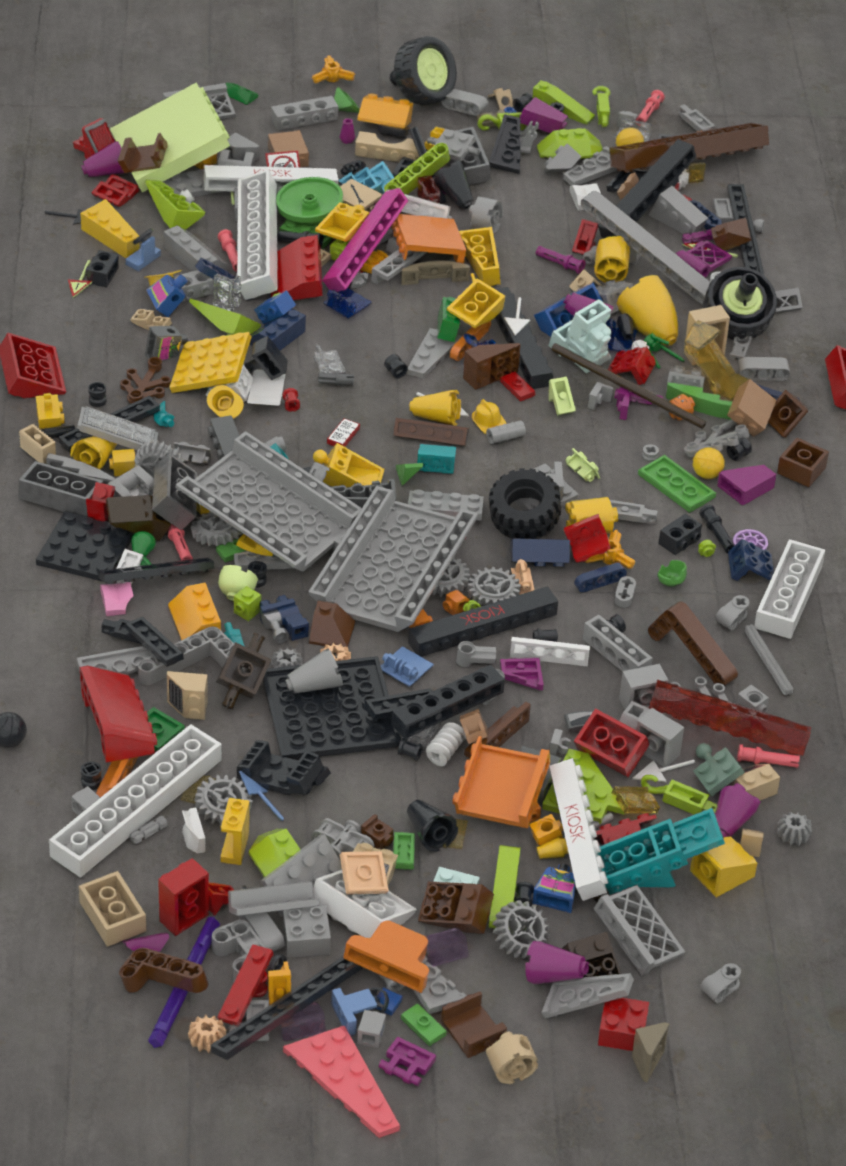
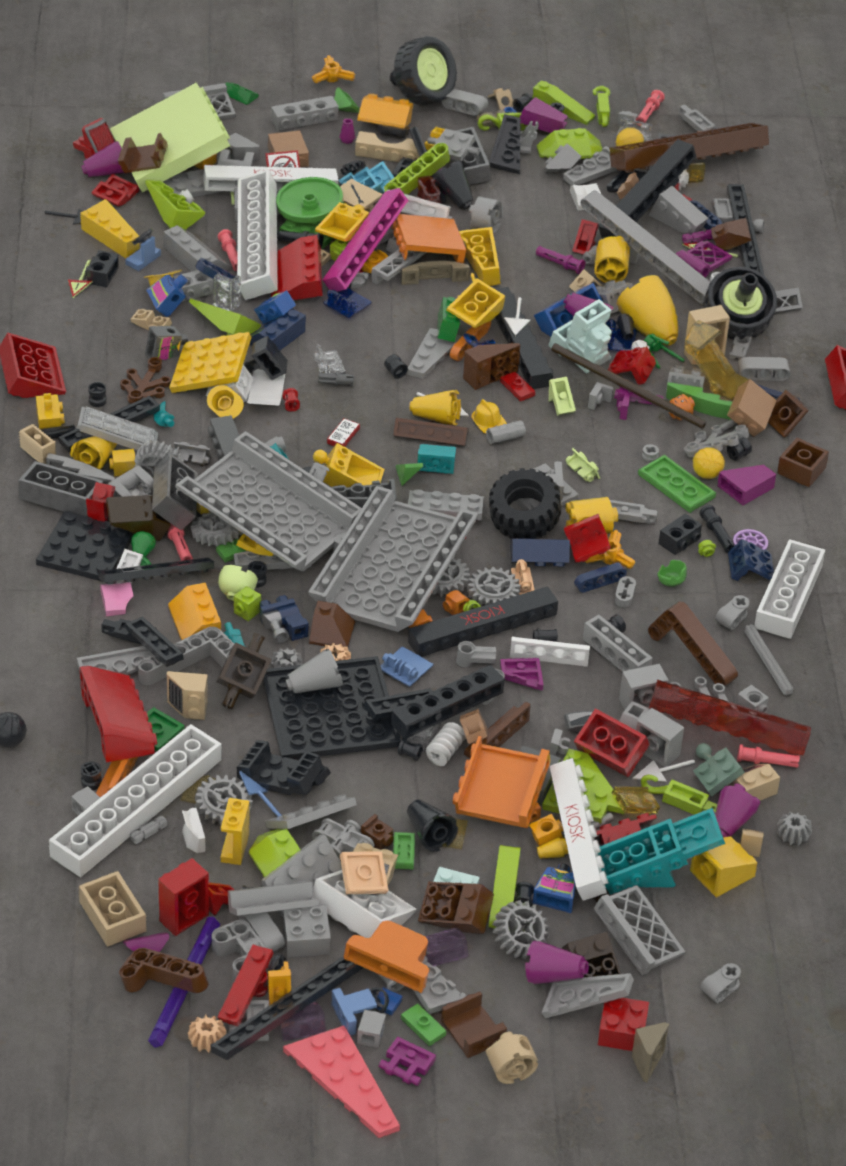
none -> light grey wing [265,794,357,829]

